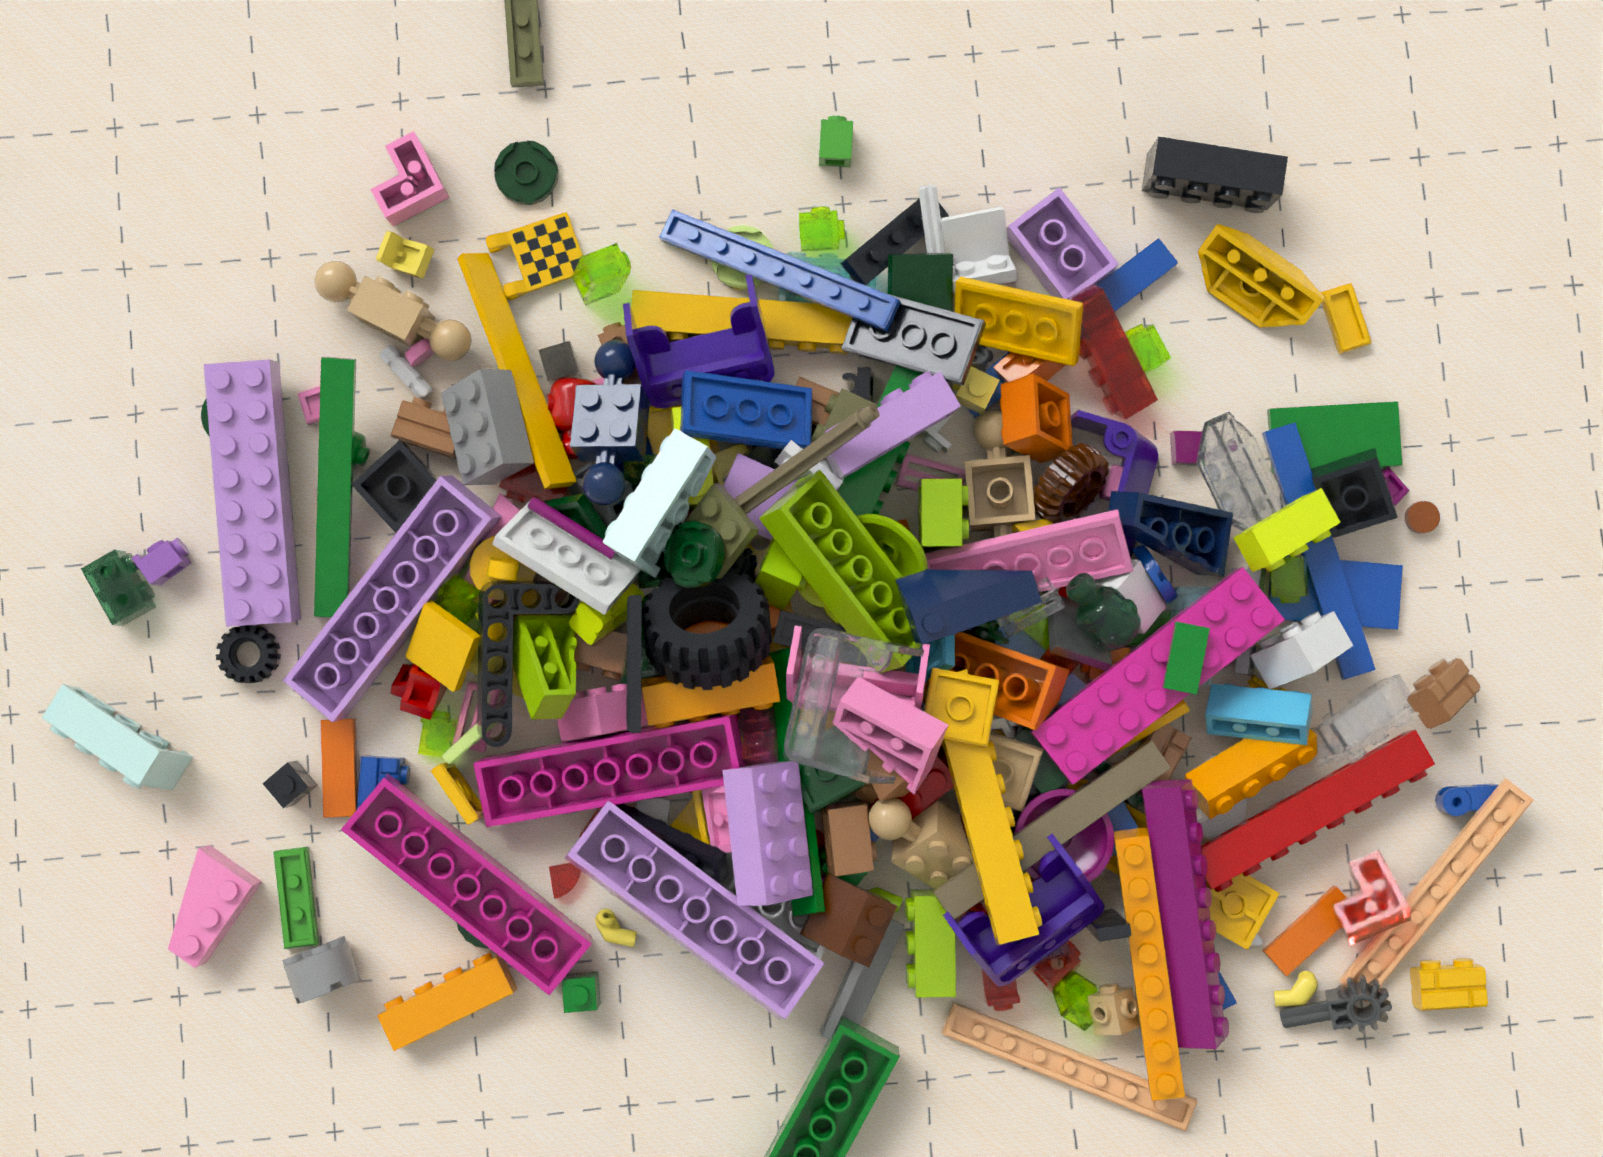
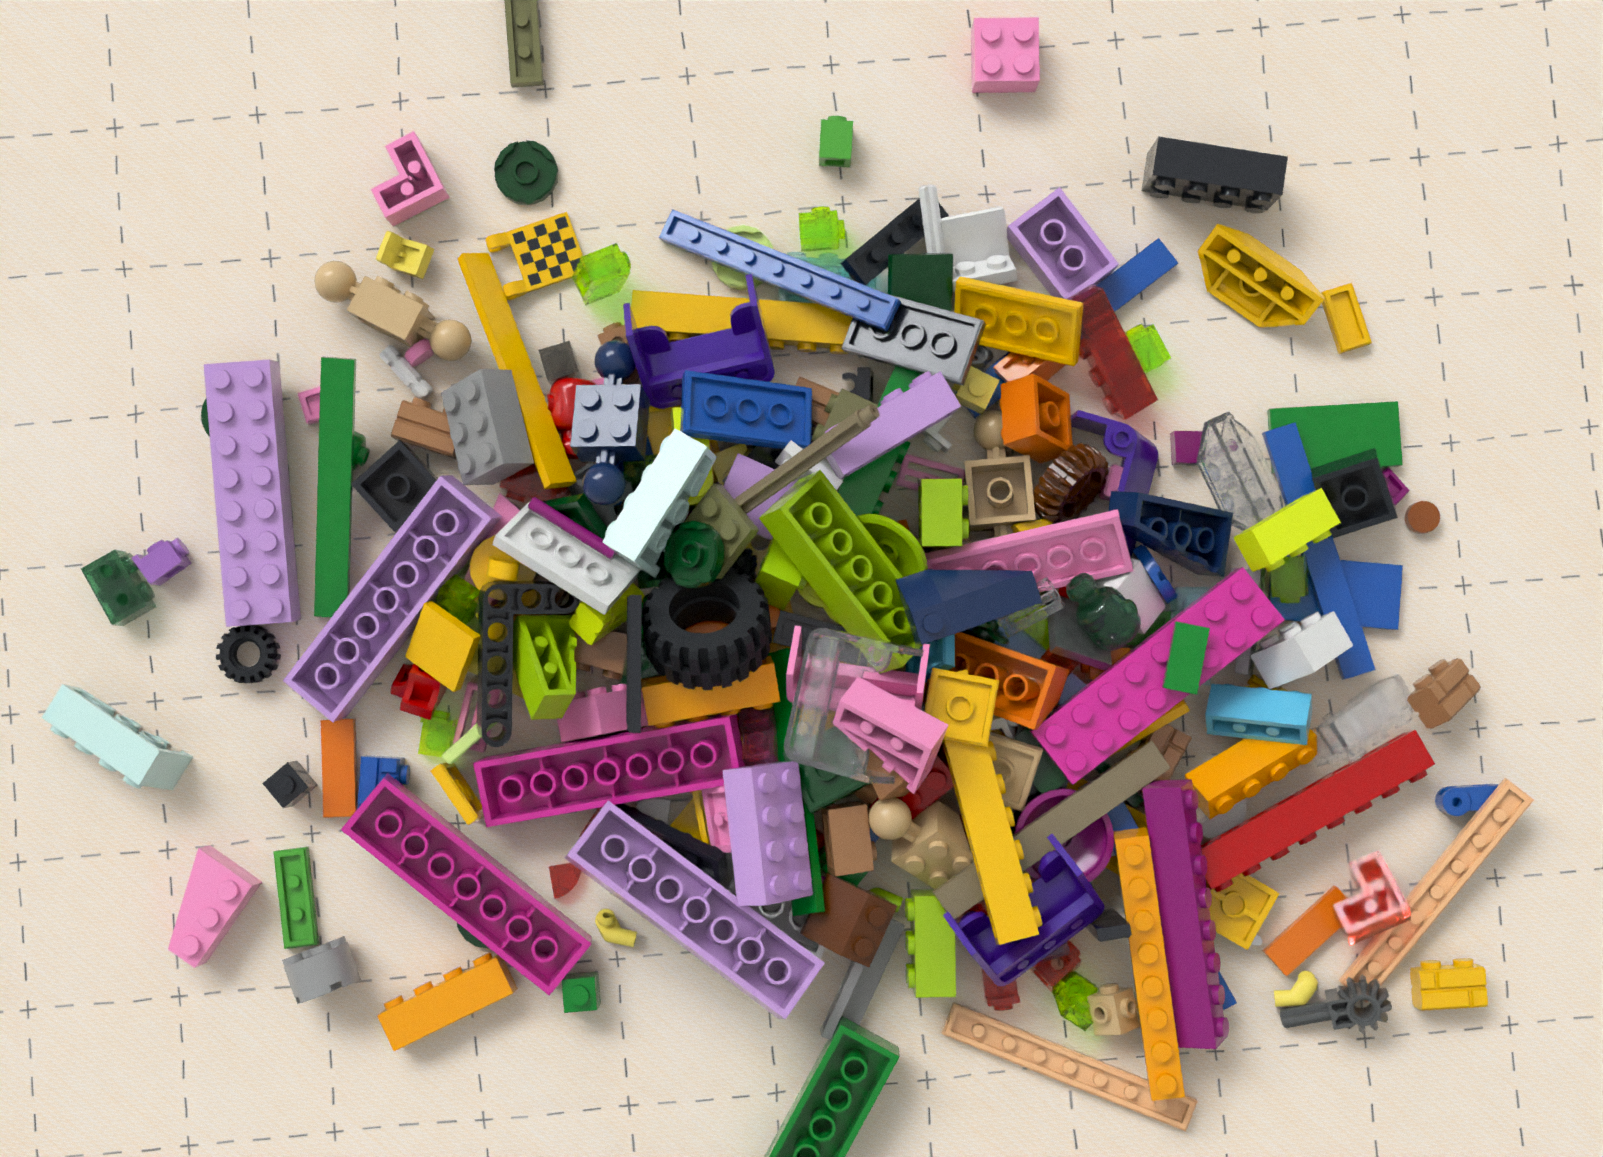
none -> bright pink brick [971,17,1040,93]

